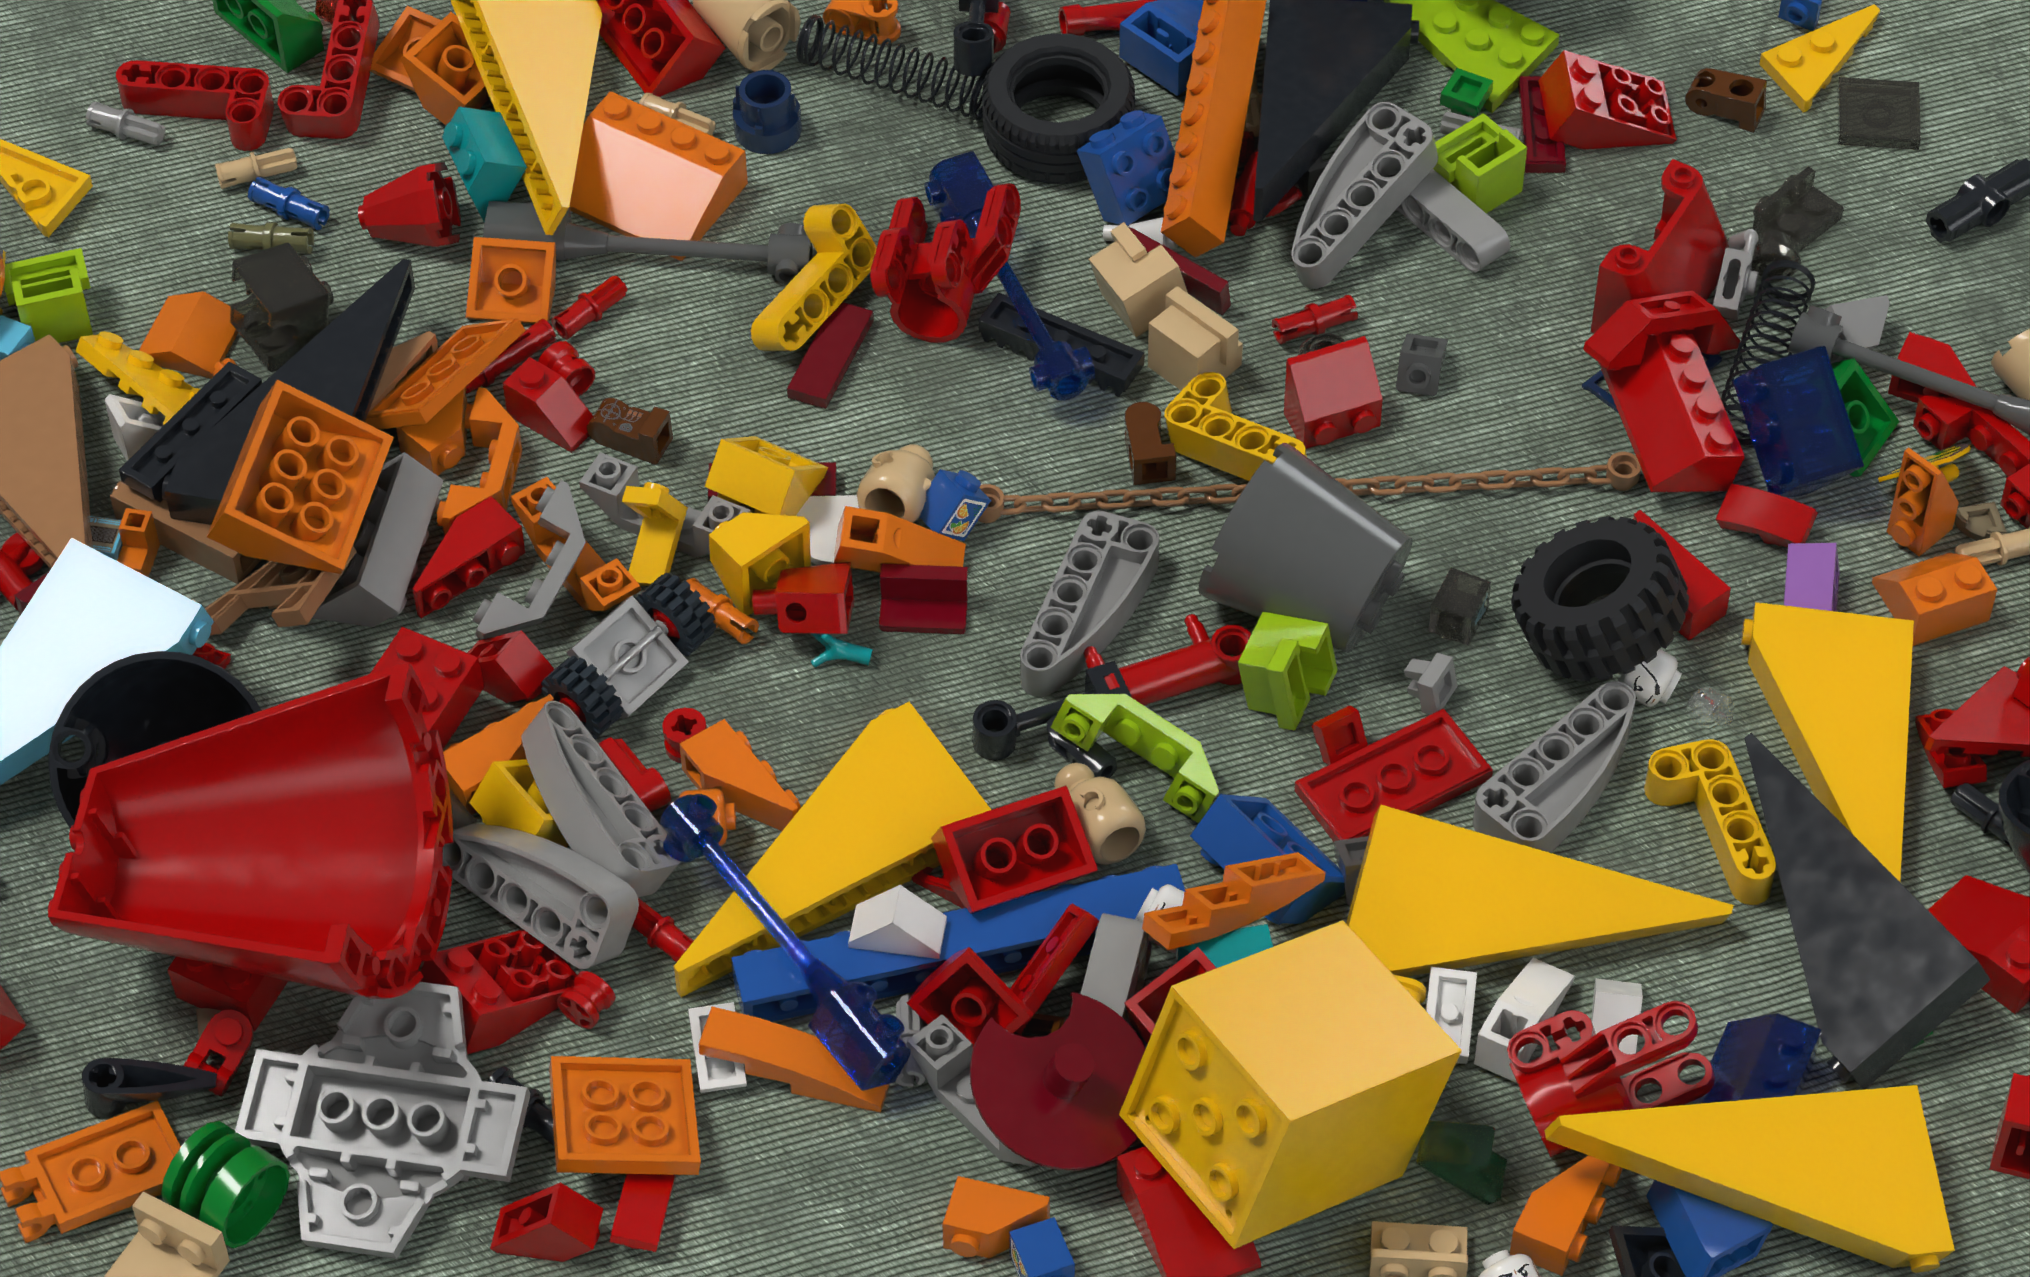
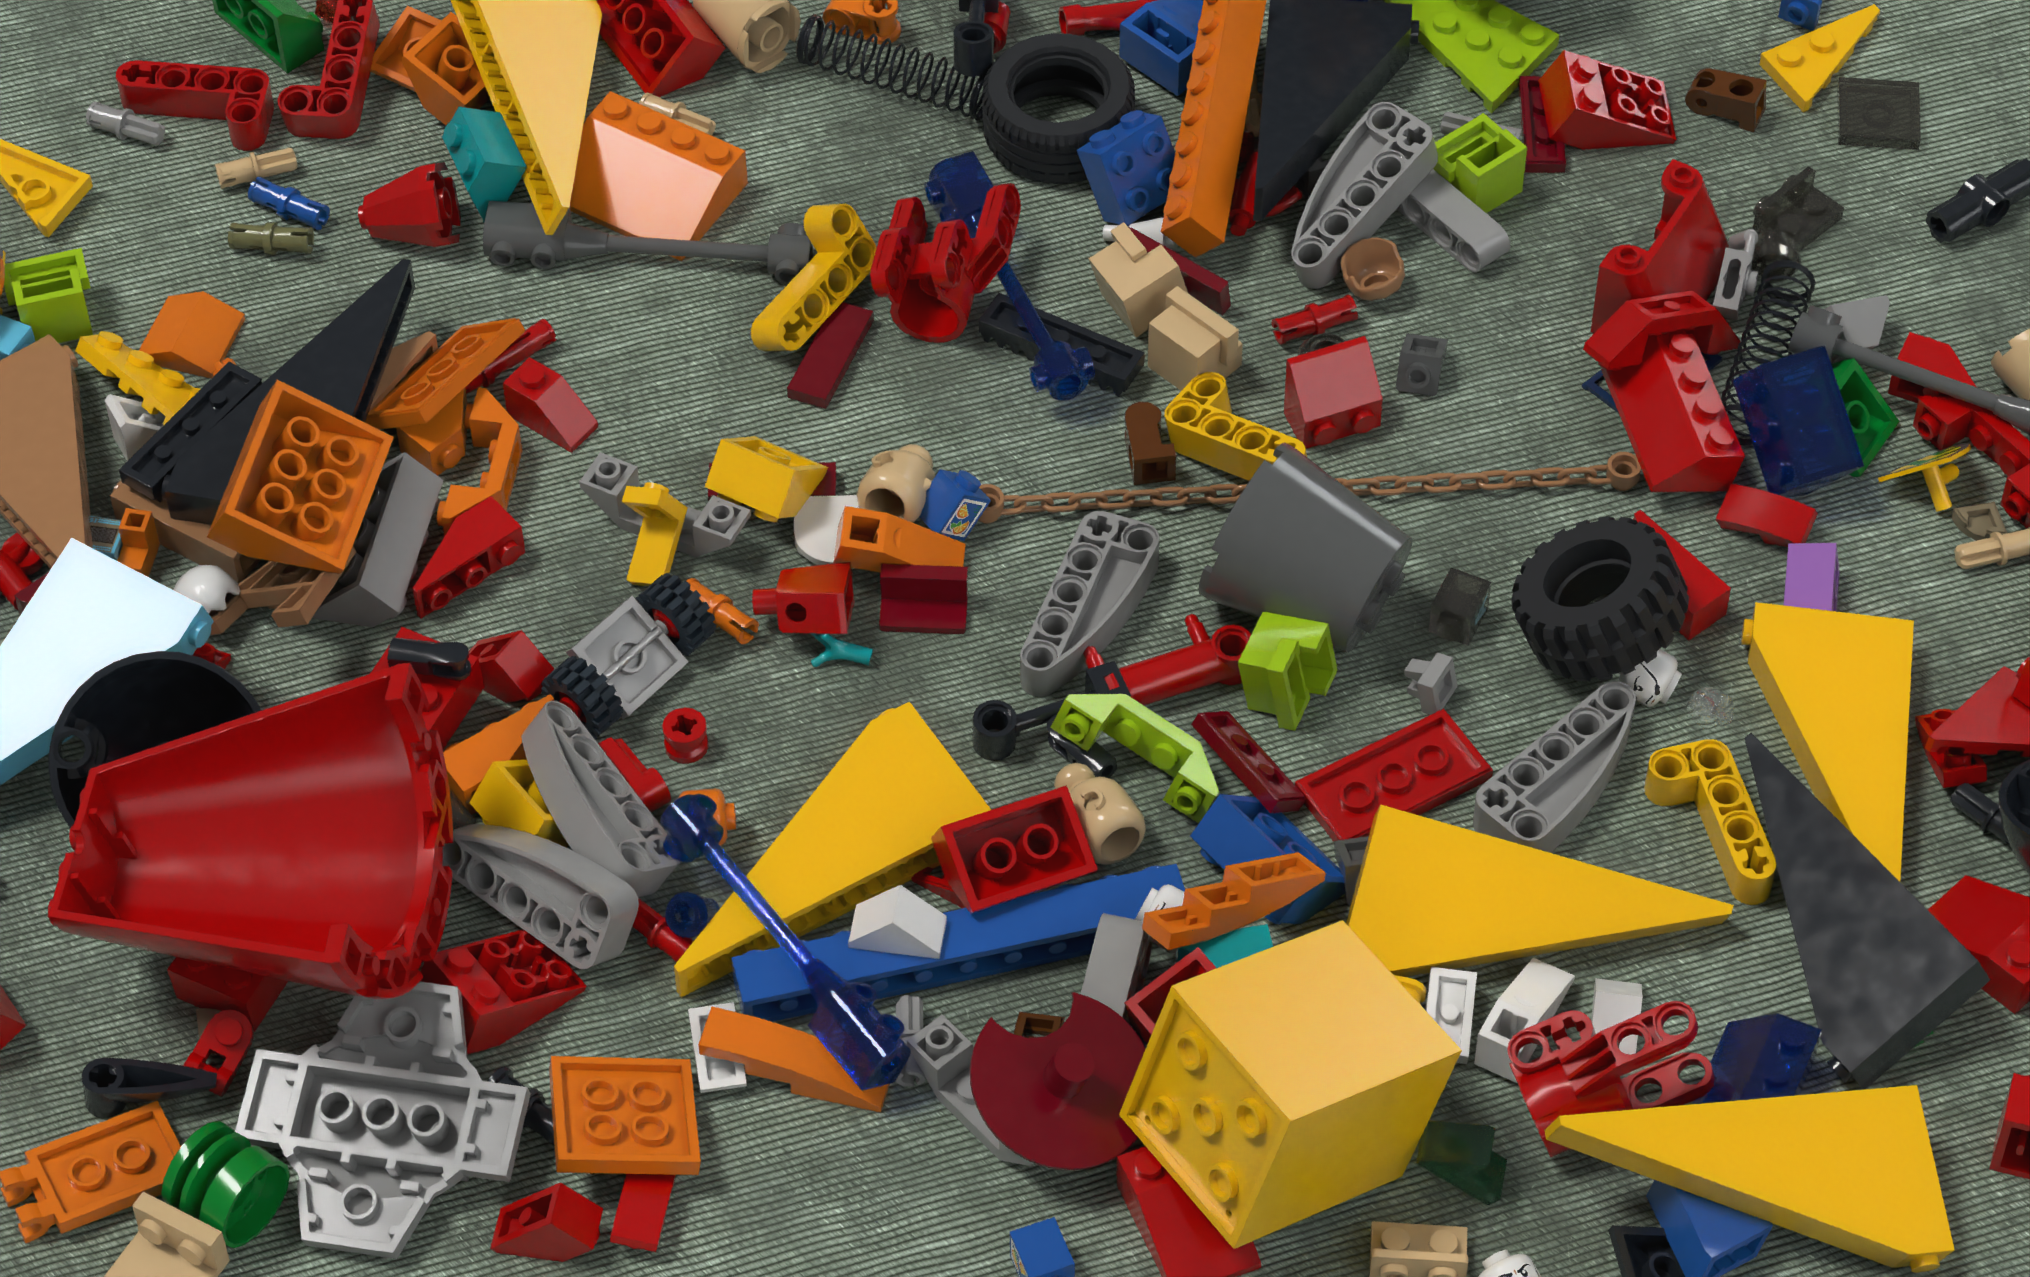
clear smoke piece [230,243,334,372] -> none
orange slope [466,237,556,324] -> none
light grey slope [472,480,586,640] -> none
orange slope [511,477,641,611] -> none
red wheel [538,341,596,397] -> none
red axle [551,276,628,340] -> none
red wheel [557,971,616,1029] -> none
reddish brown leg [587,398,673,465] -> none
orange slope [679,719,801,831] -> none
yellow slope [709,512,811,616] -> none
dark blue piece [733,69,802,154] -> none
red slope [906,947,1034,1048] -> none
orange slope [942,1176,1050,1259] -> none
red tile [1010,903,1099,1035] -> none
red tile [1312,705,1368,765] -> none
green tile [1440,68,1493,117] -> none
orange slope [1510,1155,1623,1276] -> none
orange slope [1872,552,1997,646] -> none
orange slope [1887,447,1959,557] -> none
none -> white hair [173,565,240,614]
none -> black bar [387,637,472,681]
none -> clear blue cone [665,892,720,938]
none -> dark red tile [1191,711,1306,813]
none -> medium nougat hair [1341,237,1405,301]

